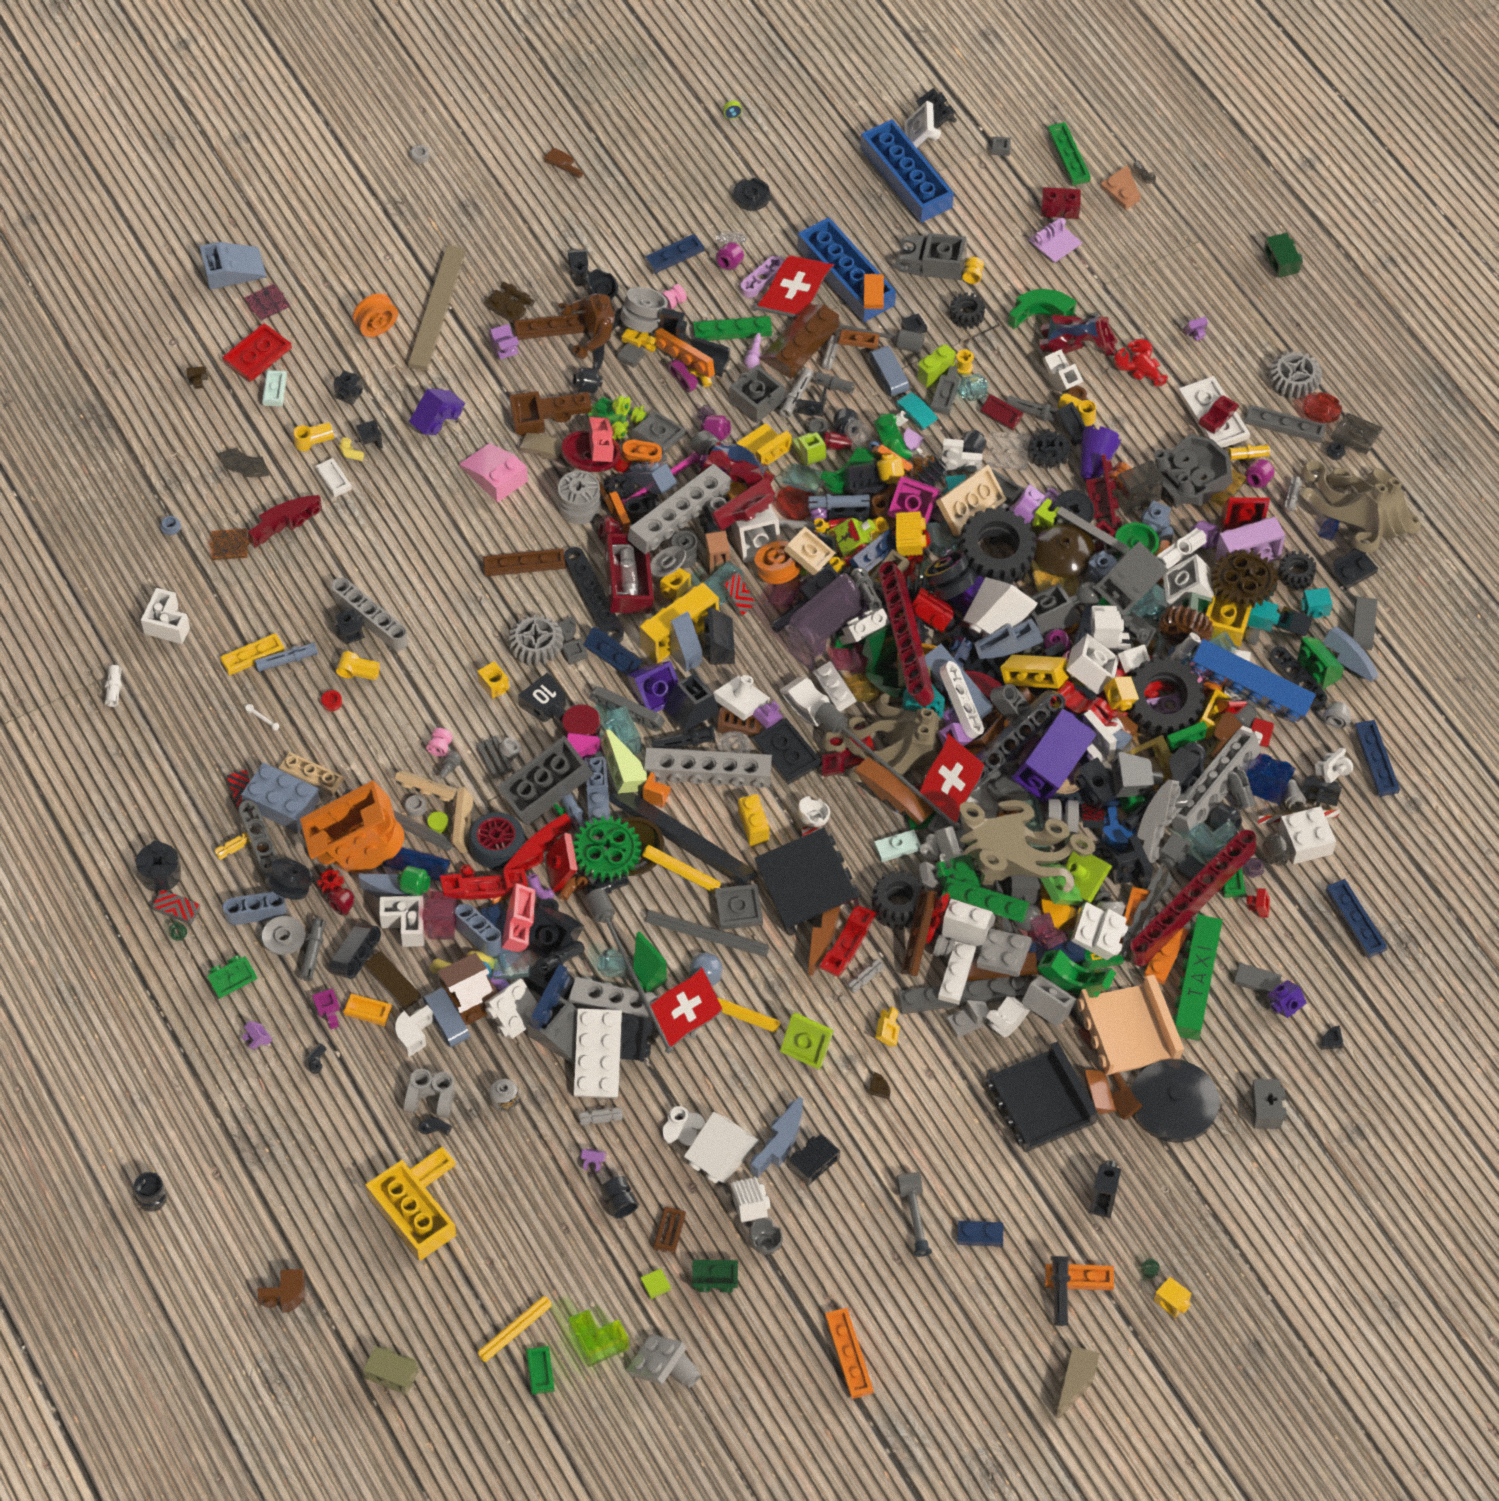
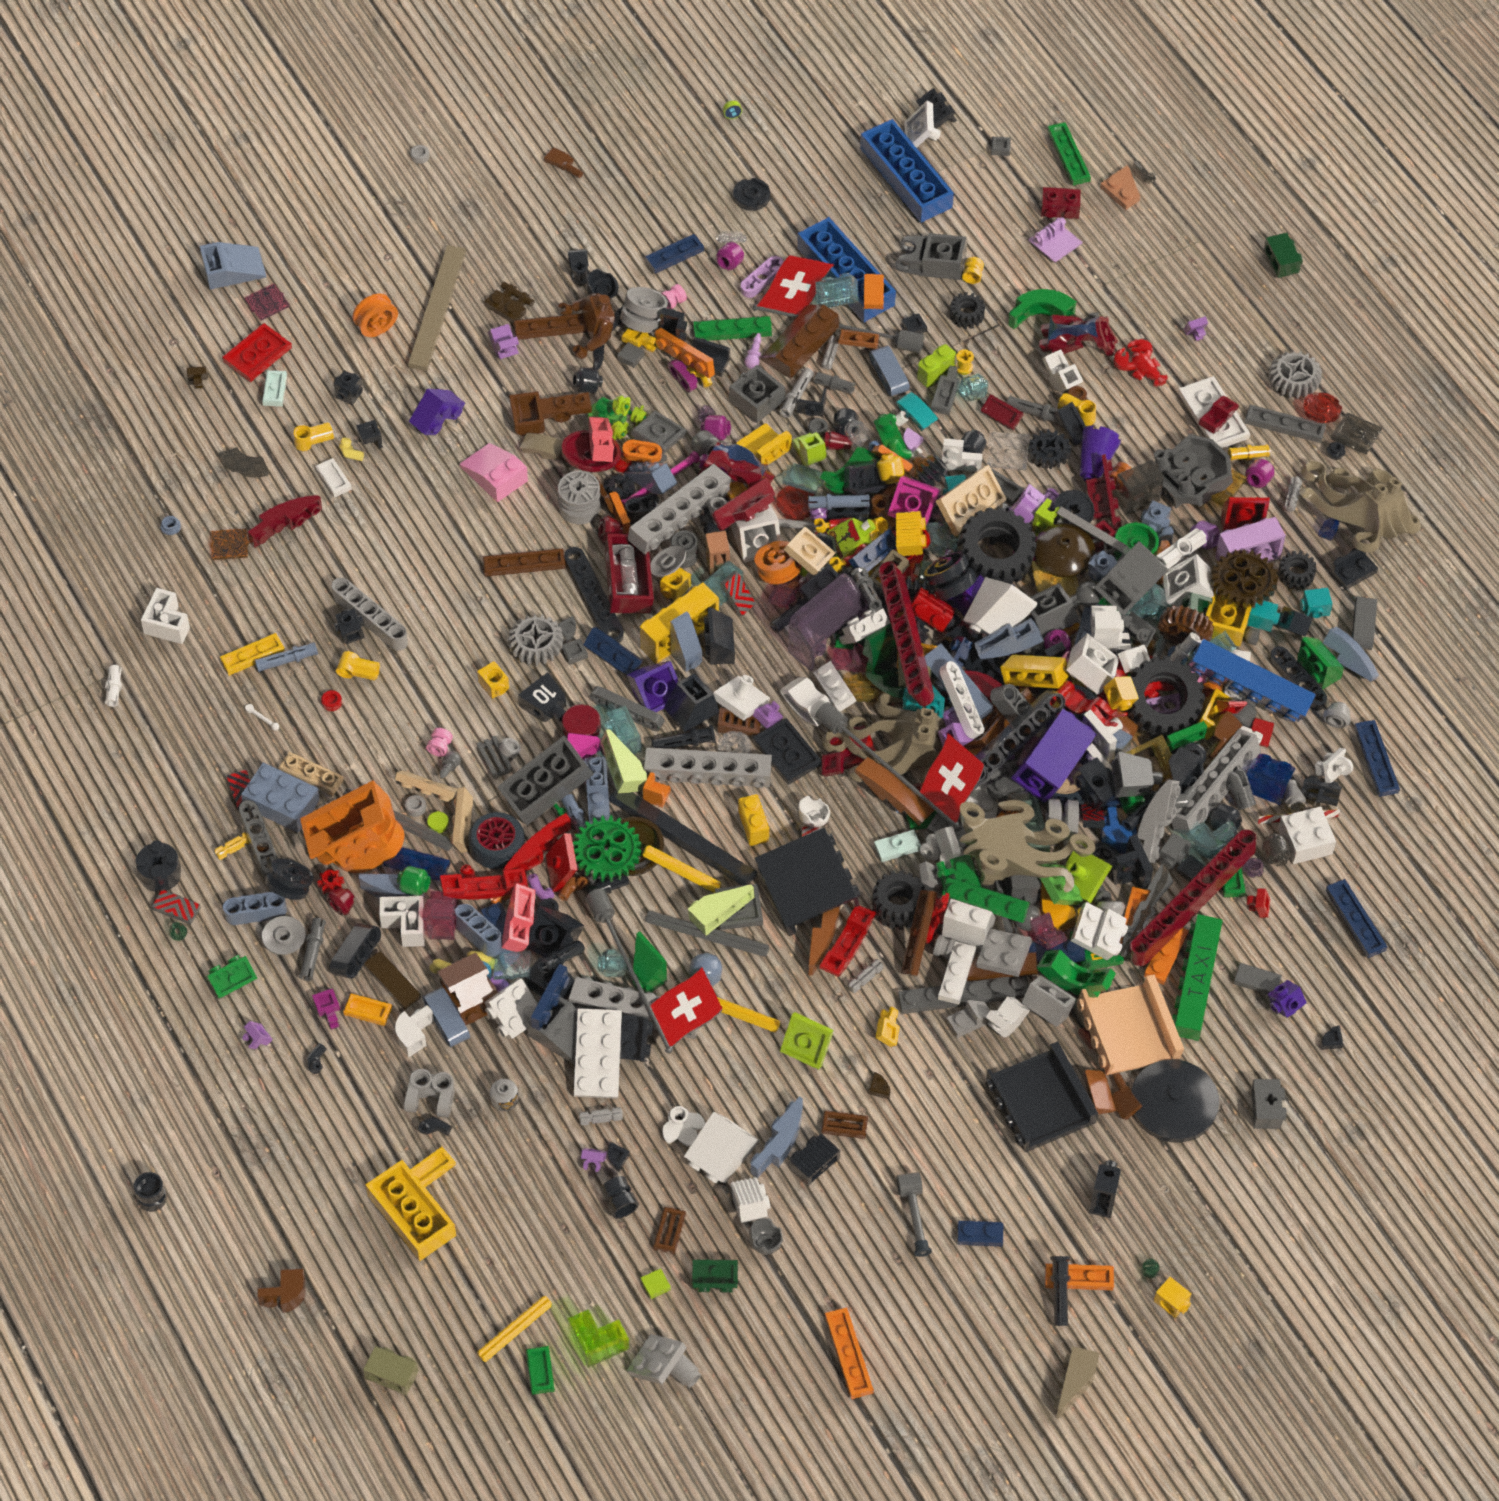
none -> black tile [608,1142,630,1172]
none -> yellowish green slope [688,885,755,936]
none -> clear light blue brick [815,273,859,308]
none -> reddish brown tile [821,1110,868,1139]

